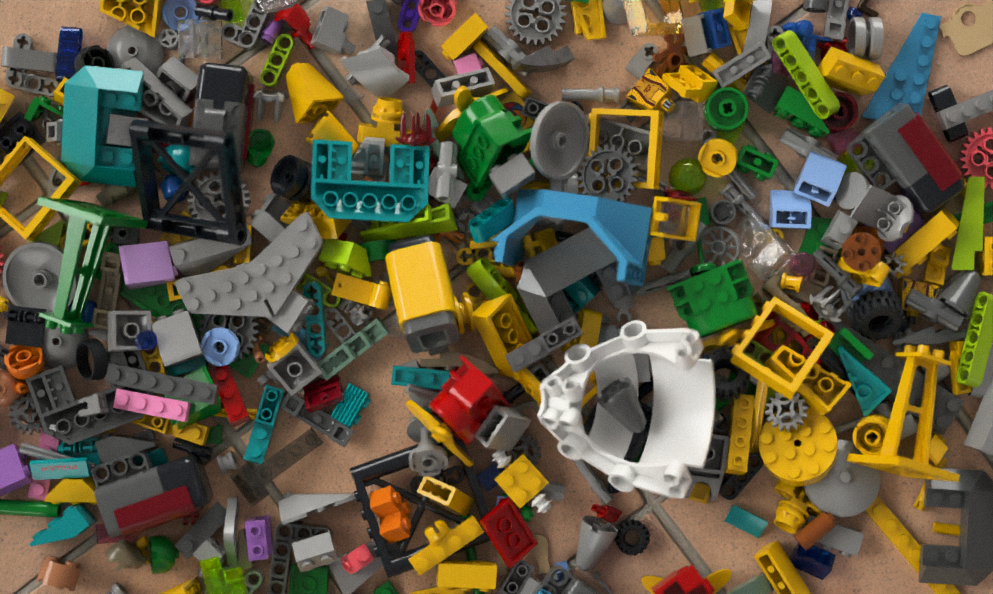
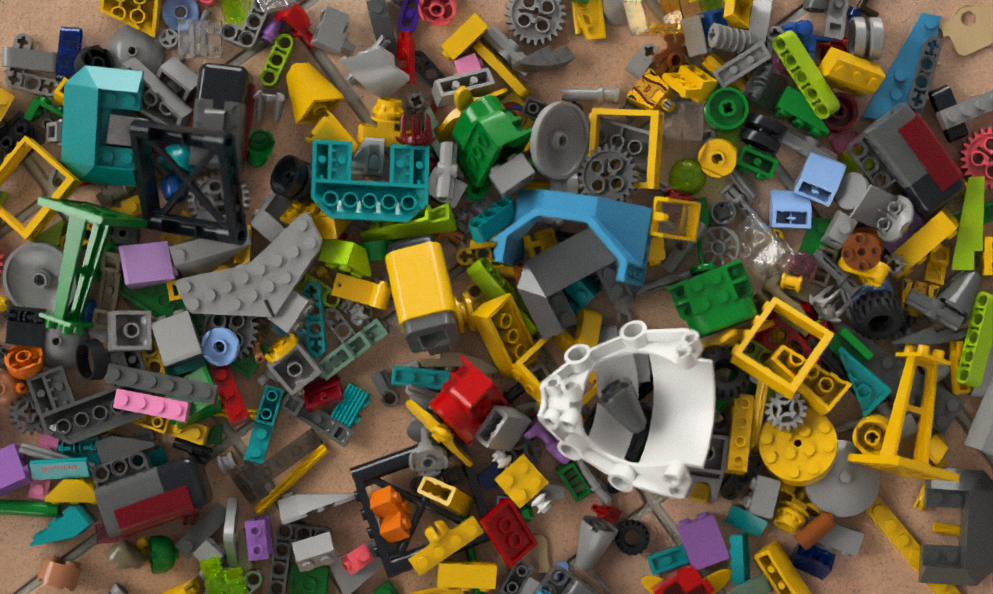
light grey hinge [78,393,109,417] -> none
clear blue wheel [135,330,158,351] -> none
black pin [194,4,233,22] -> none
flat silver slope [505,316,583,373] -> none
none -> yellow plate [110,195,142,217]
none -> yellow axle [253,444,329,515]
none -> dark grey piece [370,369,400,407]
none -> dark grey gear [406,90,429,114]
none -> medium lavender piece [522,412,570,464]
none -> green slope [555,459,592,502]
none -> teal plate [646,544,689,575]
none -> medium lavender panel [676,511,729,570]
none -> light grey piece [708,23,751,54]
none -> teal piece [729,532,750,584]
none -> black wheel [738,112,788,154]
none -> light grey brick [742,474,781,519]
none -> dark grey beam [907,37,942,110]

